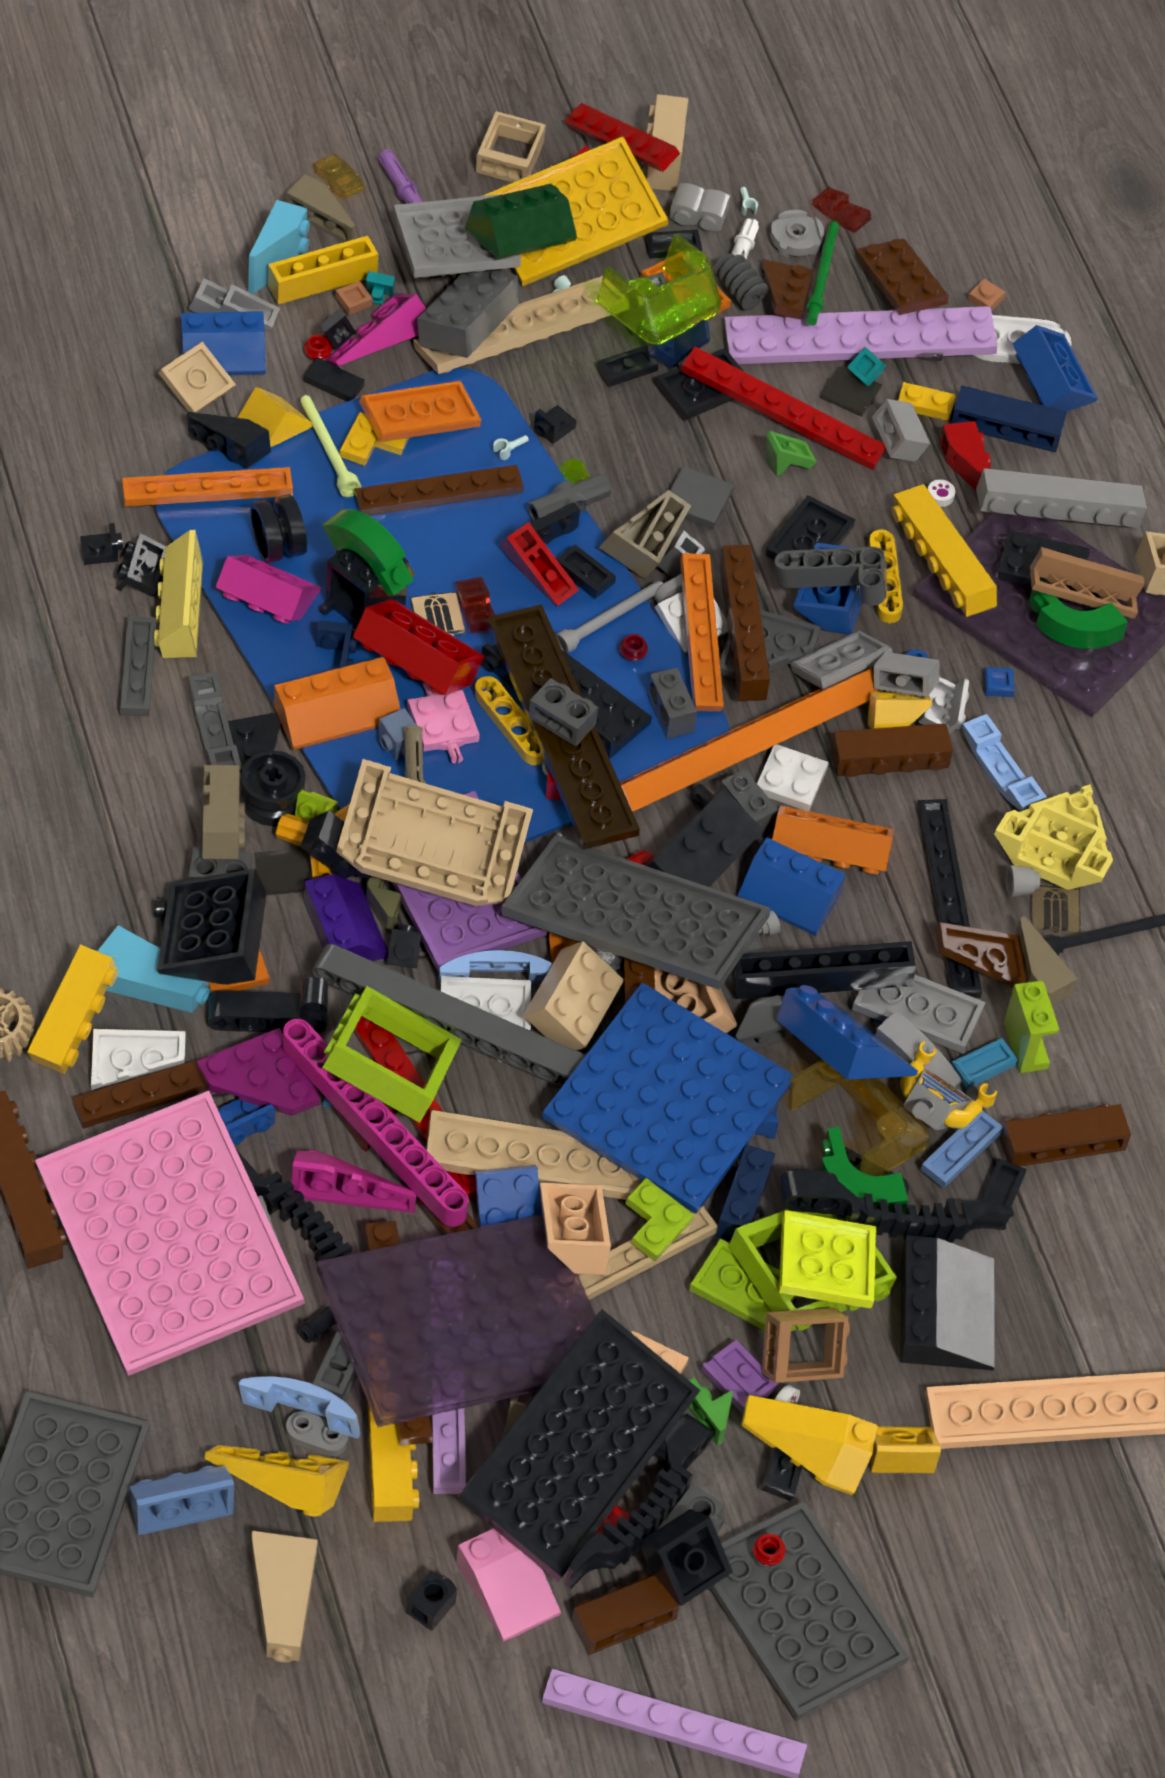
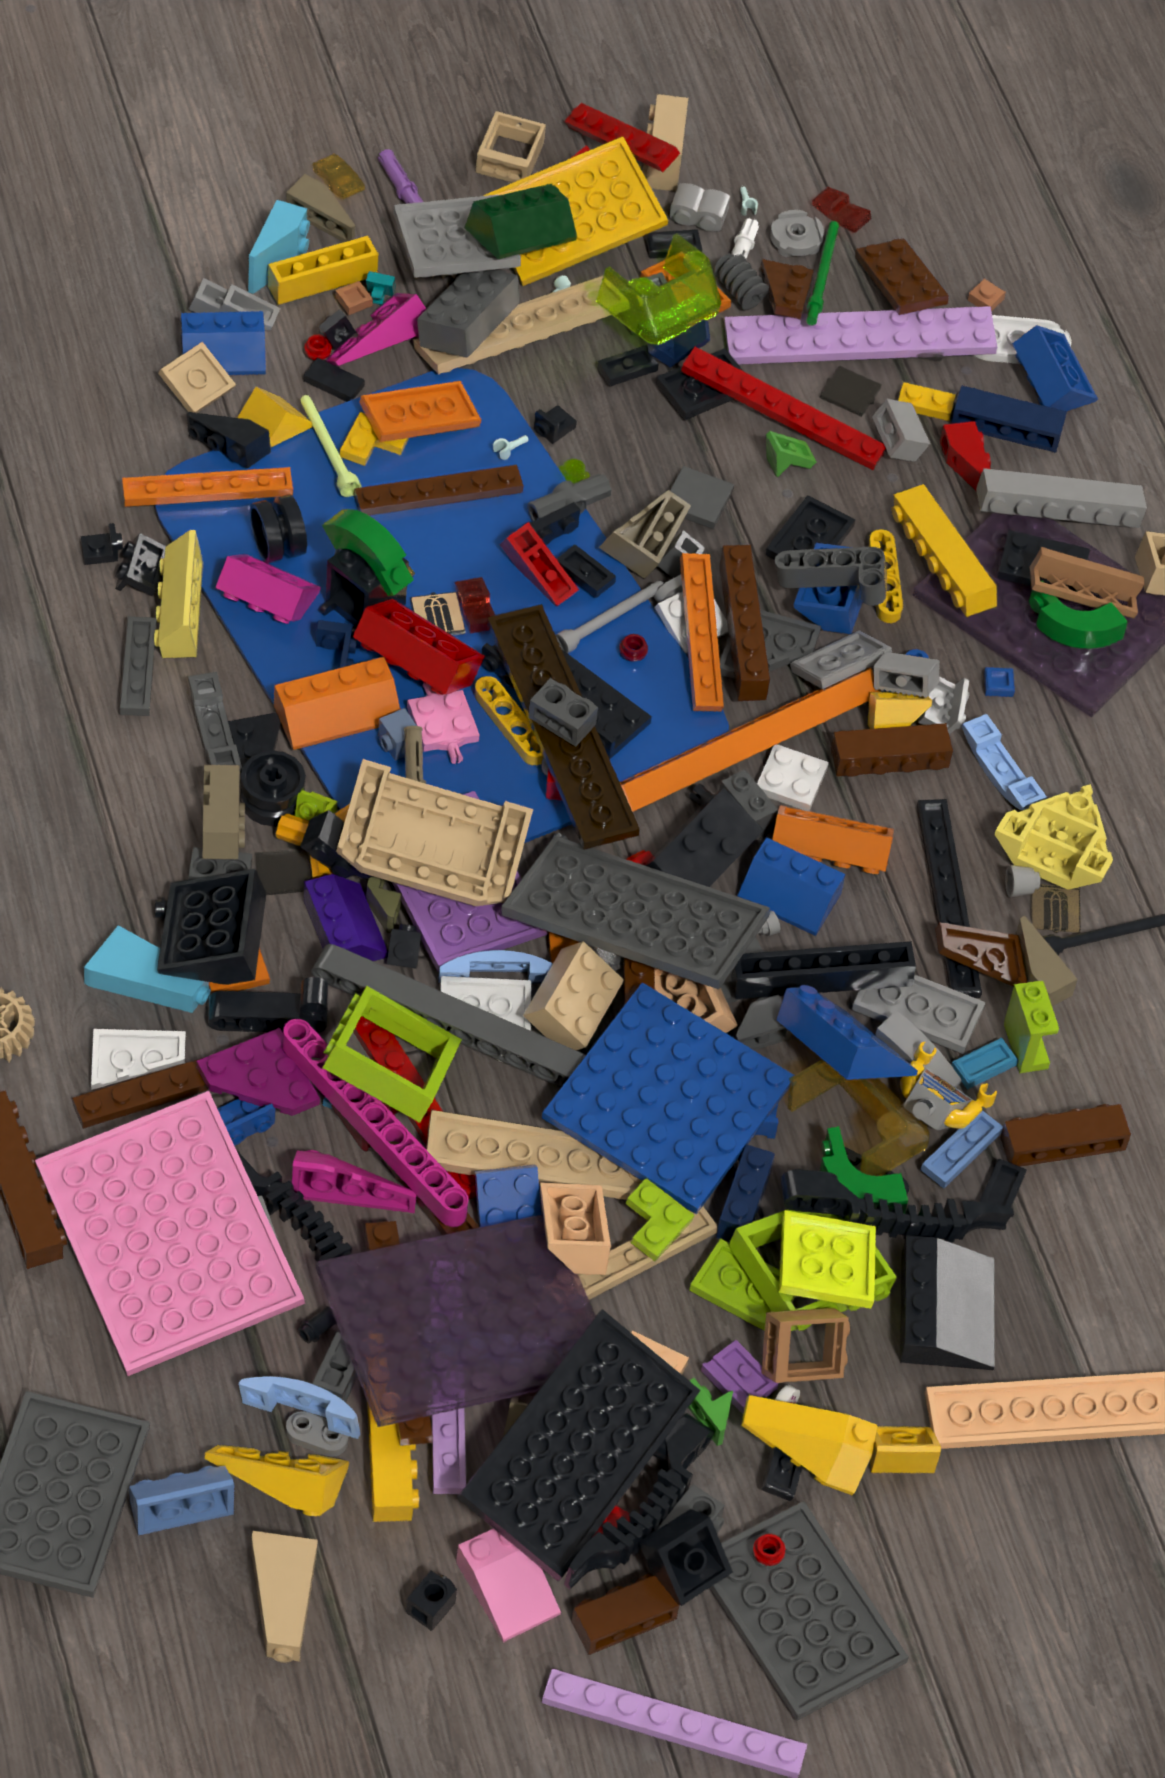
yellow brick [27,945,118,1075] -> none
dark grey brick [647,668,697,739] -> none
teal tile [847,347,886,386] -> none
white tile [928,480,955,507] -> none

